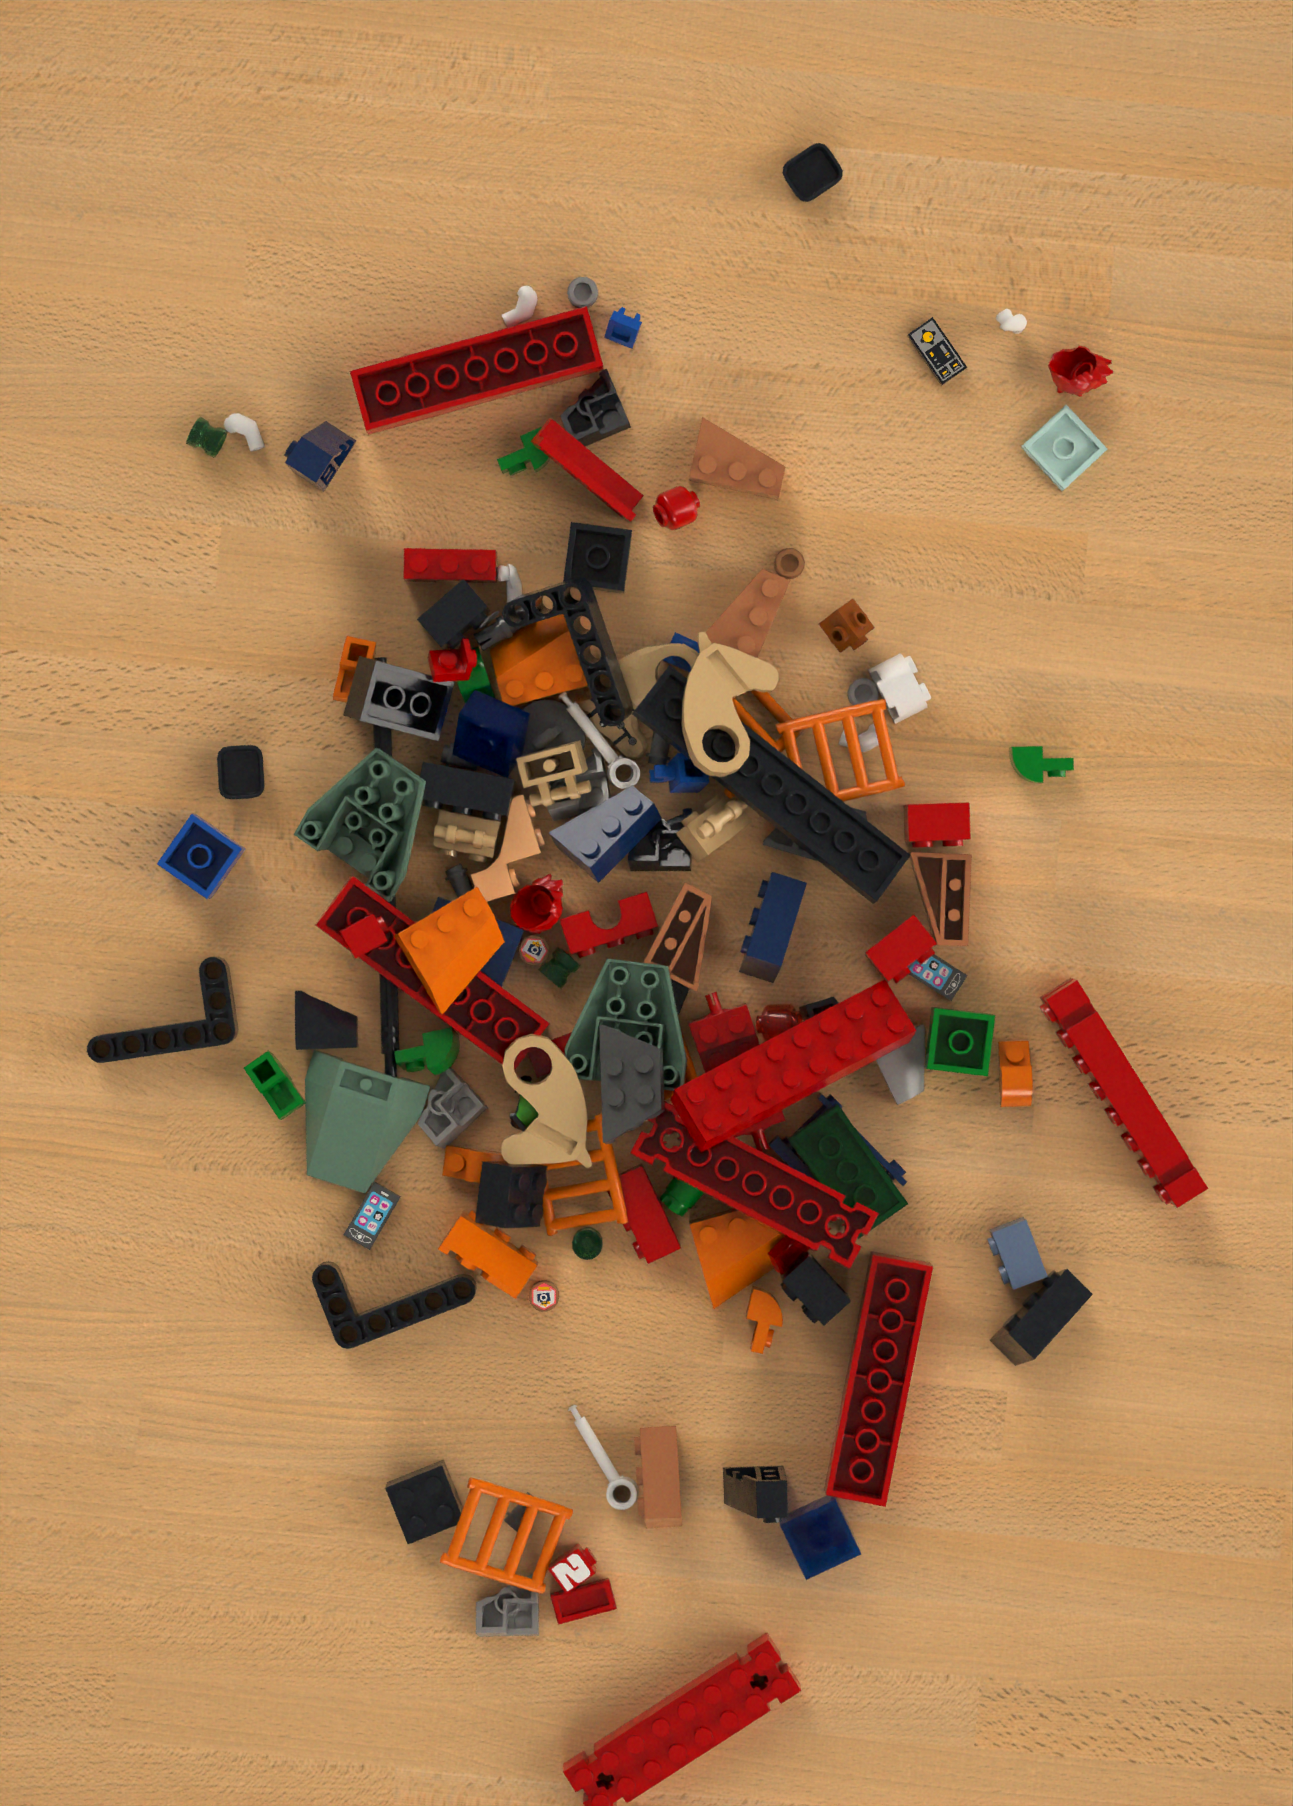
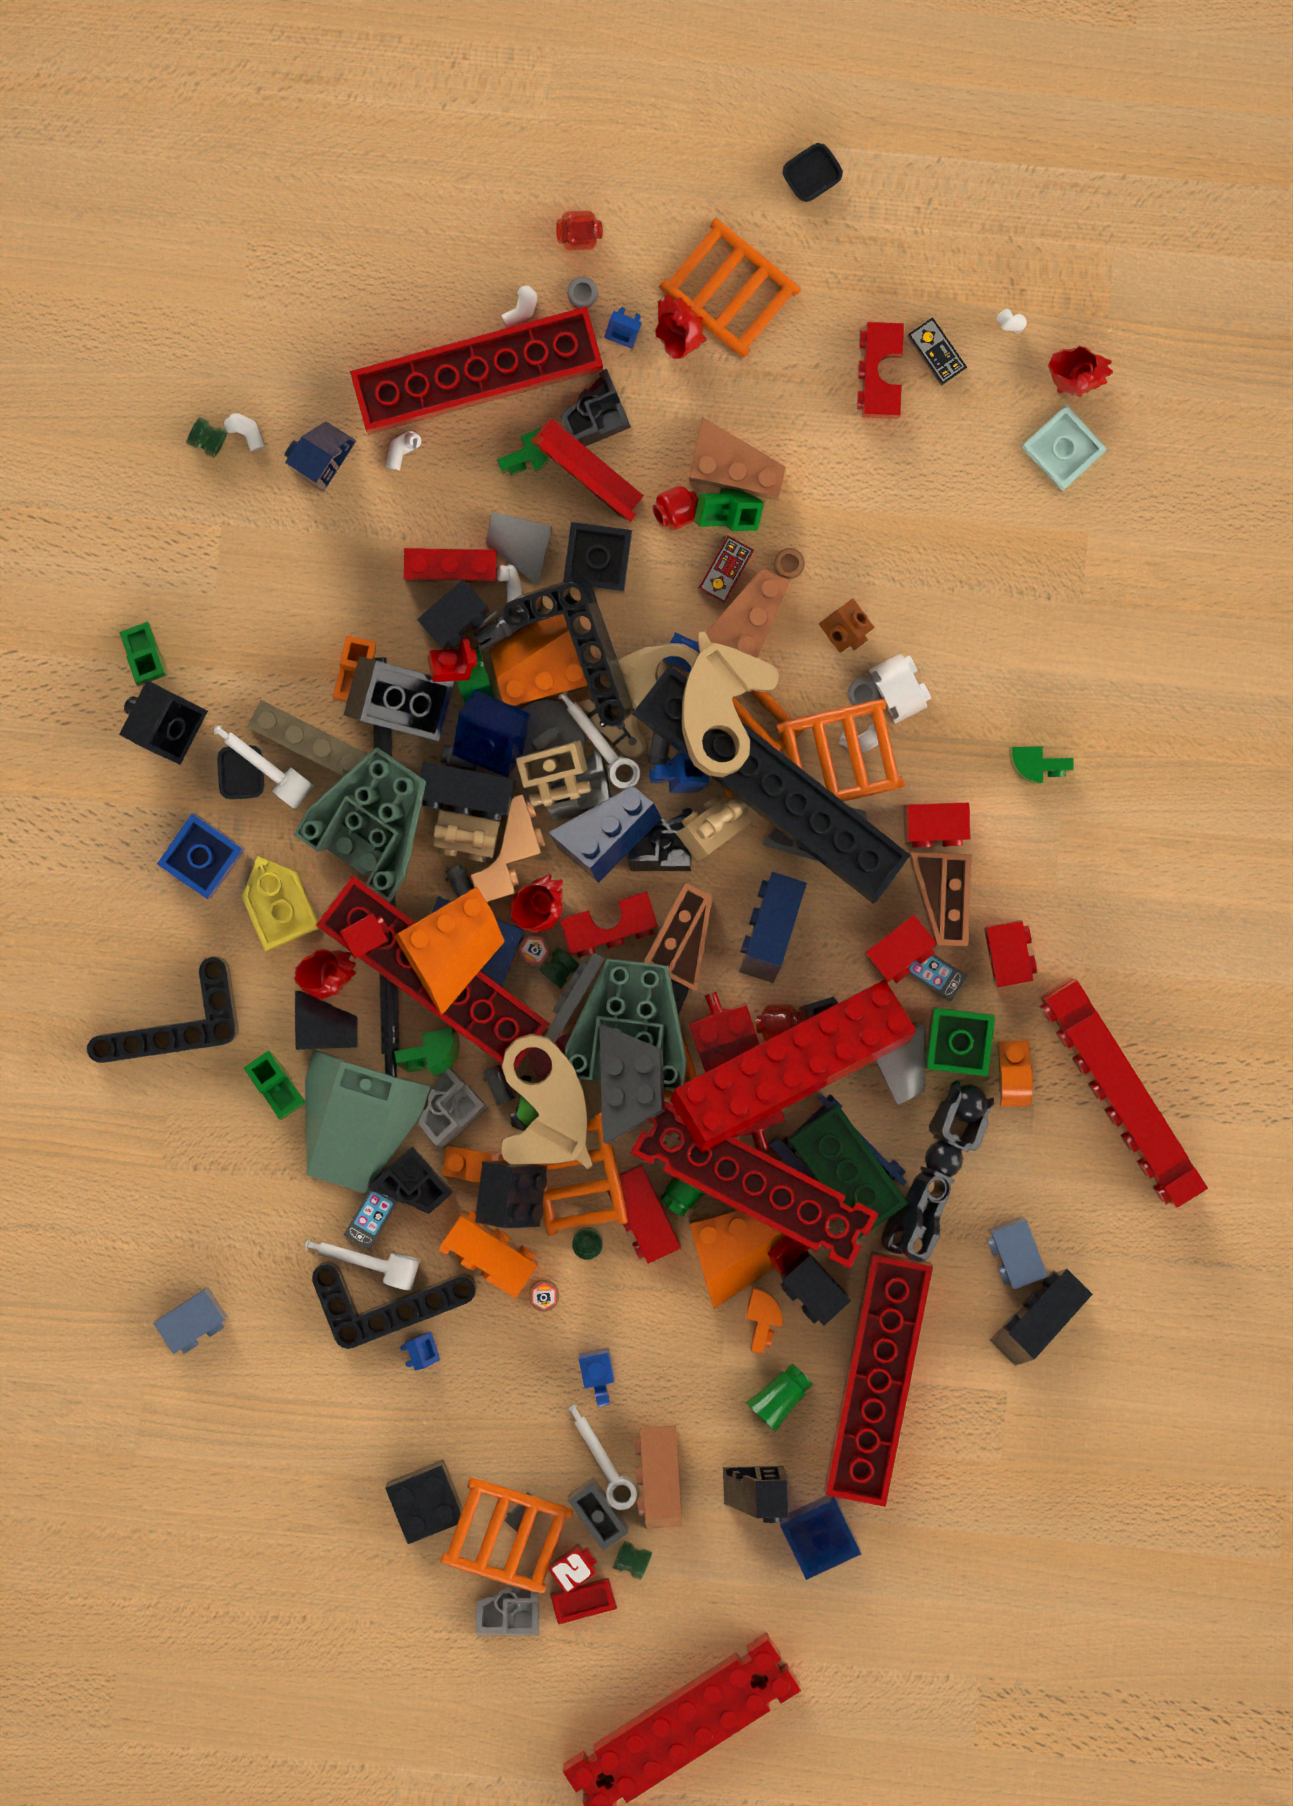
none -> green brick [119,621,167,686]
none -> black brick [119,680,208,765]
none -> sand blue brick [153,1287,228,1354]
none -> white piece [214,725,315,810]
none -> light yellow tile [241,856,319,952]
none -> dark tan brick [247,700,368,776]
none -> red hair [294,949,356,999]
none -> white piece [305,1239,420,1290]
none -> black slope [368,1146,453,1214]
none -> white arm [385,431,421,471]
none -> blue tile [400,1331,440,1371]
none -> dark grey pin [483,1065,515,1106]
none -> light grey slope [486,512,552,585]
none -> dark grey wing [544,953,604,1043]
none -> clear red head [556,210,603,251]
none -> dark grey brick [568,1477,629,1550]
none -> blue brick [578,1348,615,1407]
none -> clear green wheel [612,1540,652,1580]
none -> red hair [654,295,707,359]
none -> orange bar [659,218,801,358]
none -> green brick [694,488,764,531]
none -> tile [698,535,754,604]
none -> green plant [745,1363,813,1432]
none -> red arch [857,322,904,419]
none -> black piece [881,1080,994,1262]
none -> red brick [984,920,1037,987]

